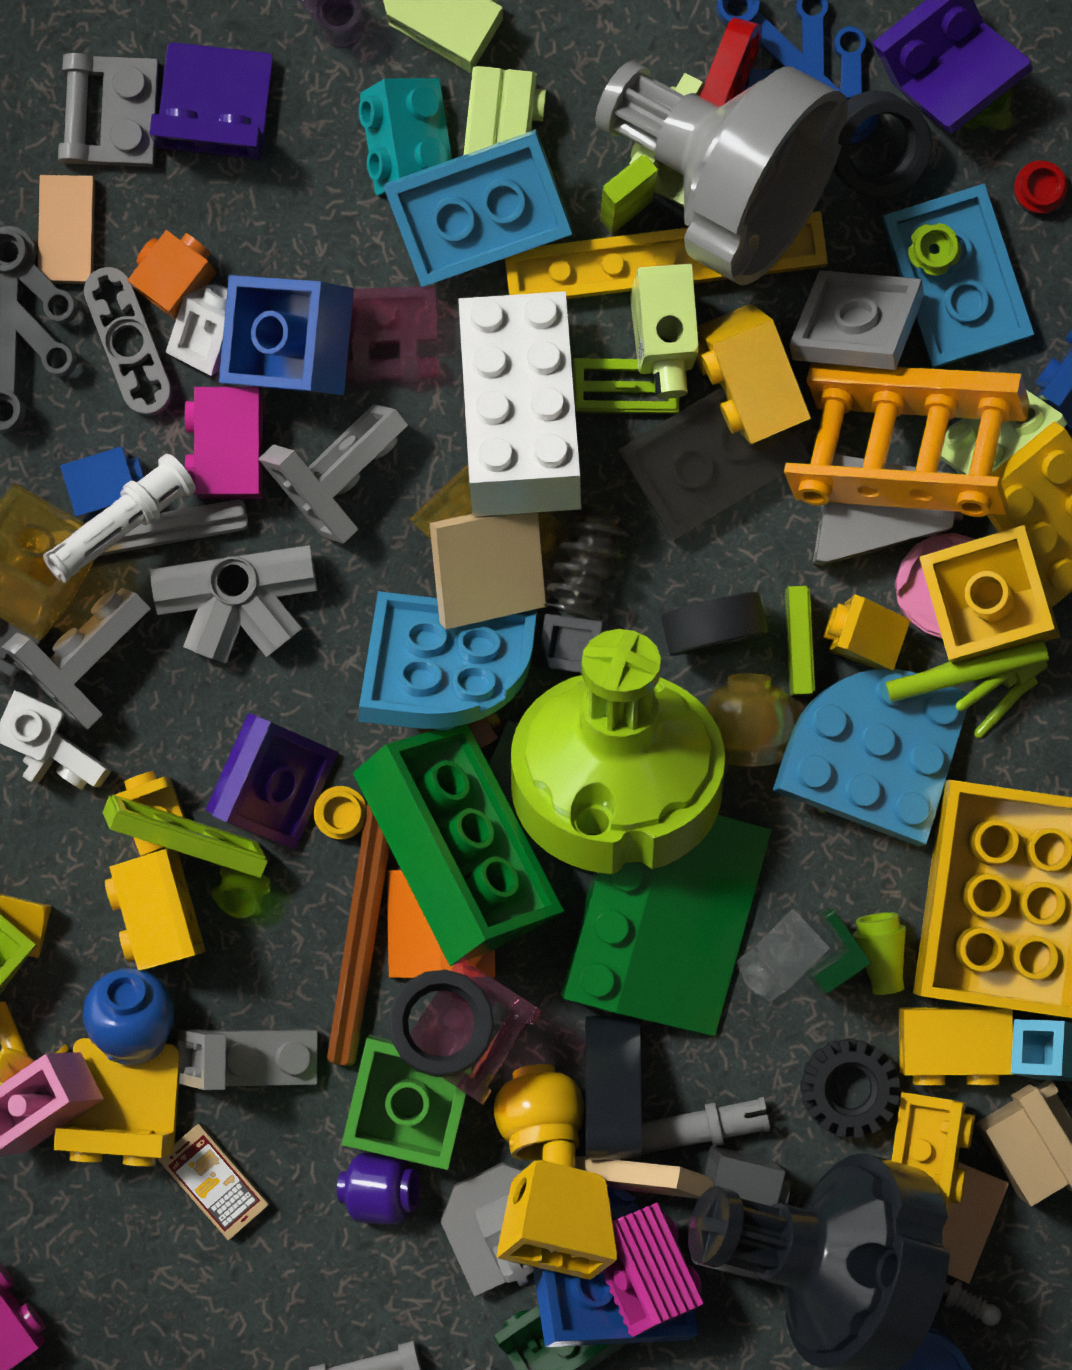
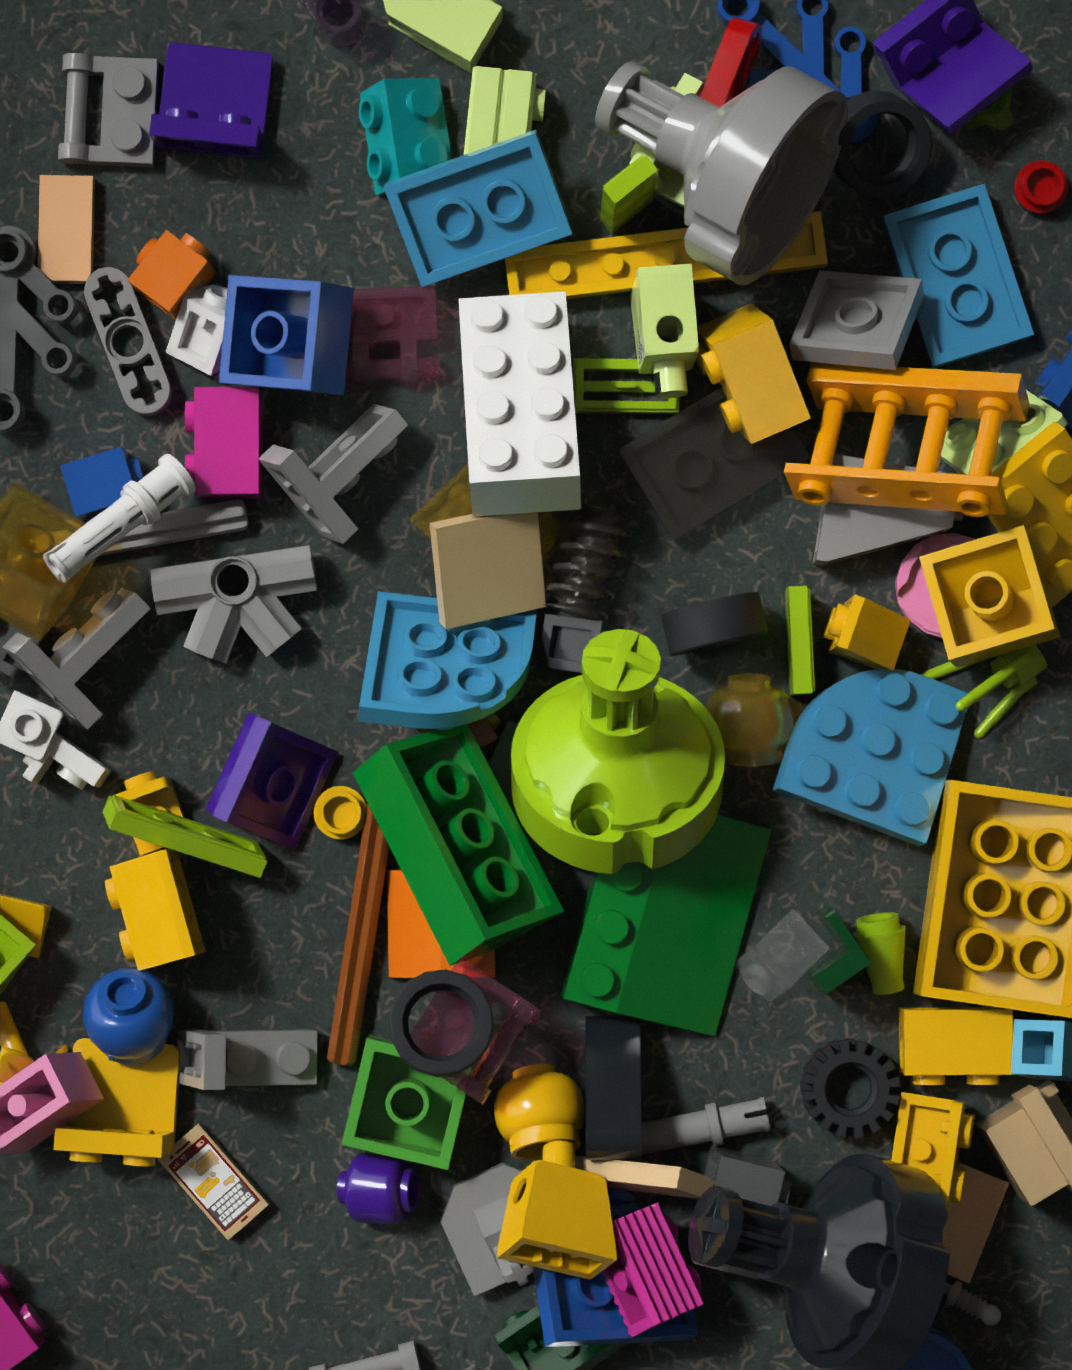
clear neon green plate [212,866,272,918] -> none
lime bar [885,640,1049,703] -> none
lime plate [908,223,961,276] -> none

